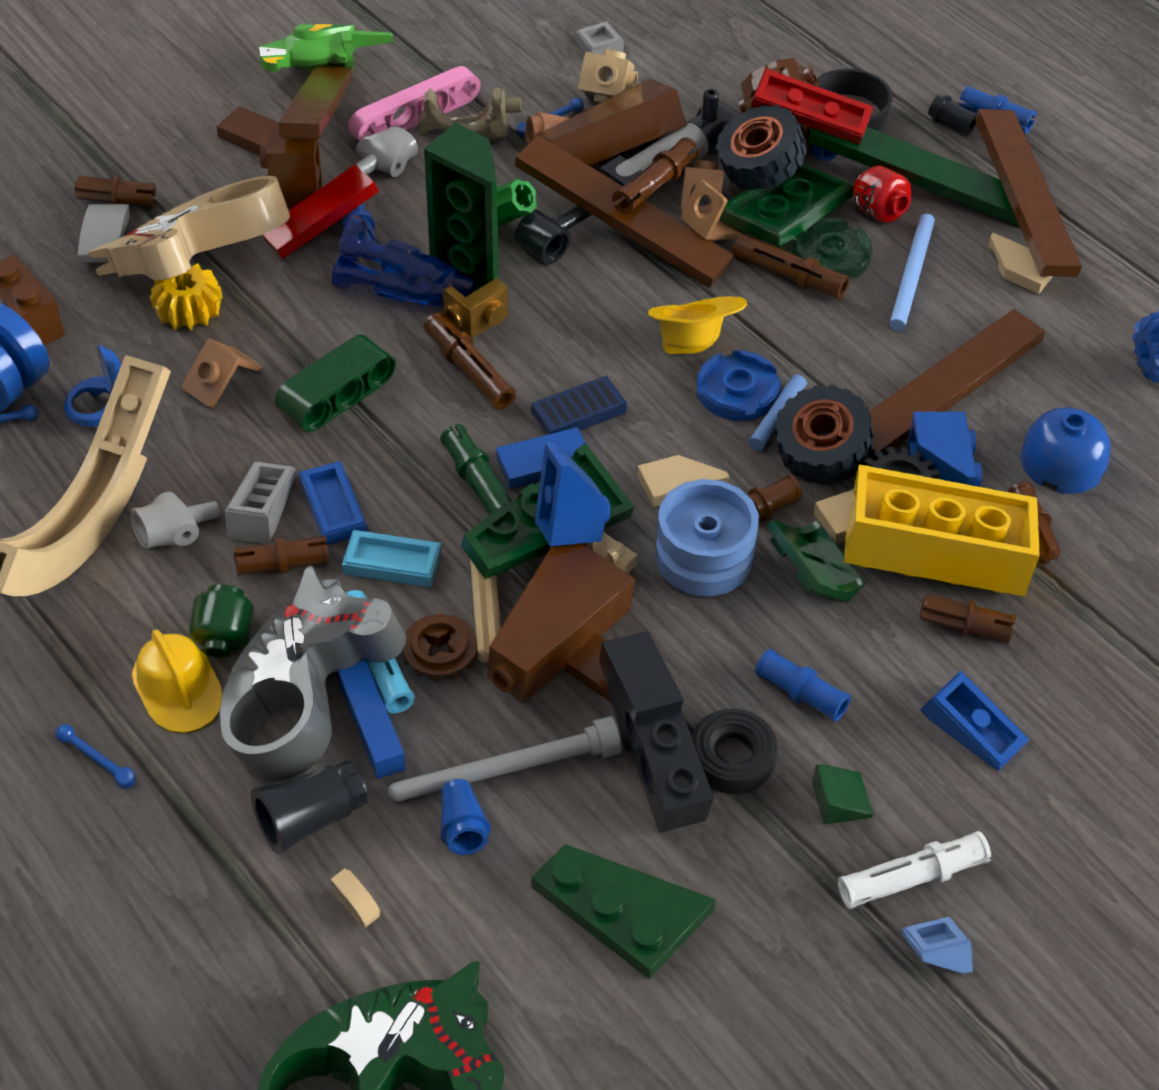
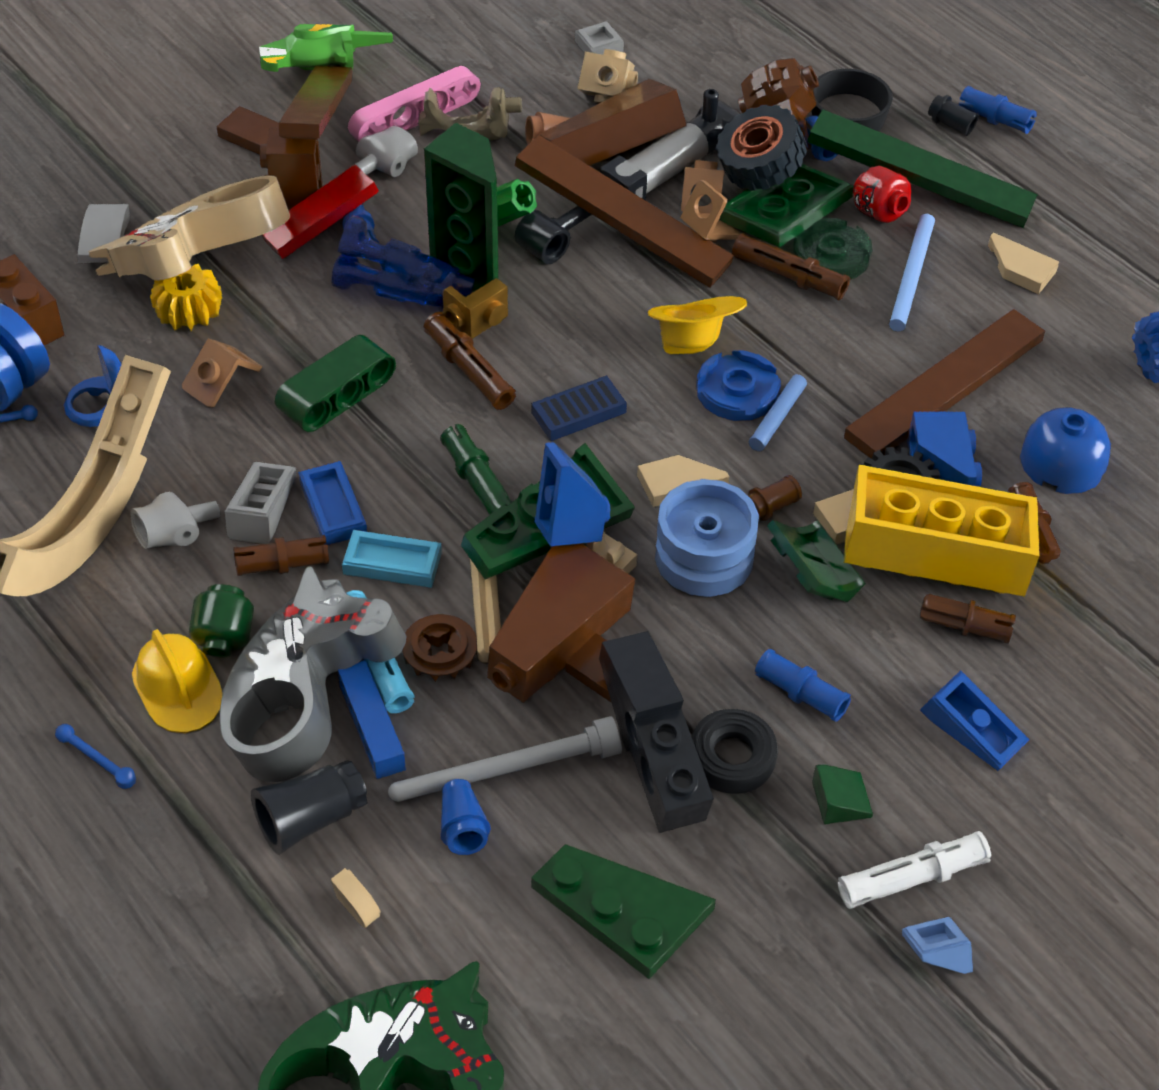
reddish brown axle [75,176,156,208] -> none
blue tile [496,427,585,489] -> none
blue hinge [516,97,584,138] -> none
reddish brown pin [612,137,699,214] -> none
red tile [751,68,874,145] -> none
black wheel [775,385,874,484] -> none
reddish brown tile [975,109,1082,277] -> none

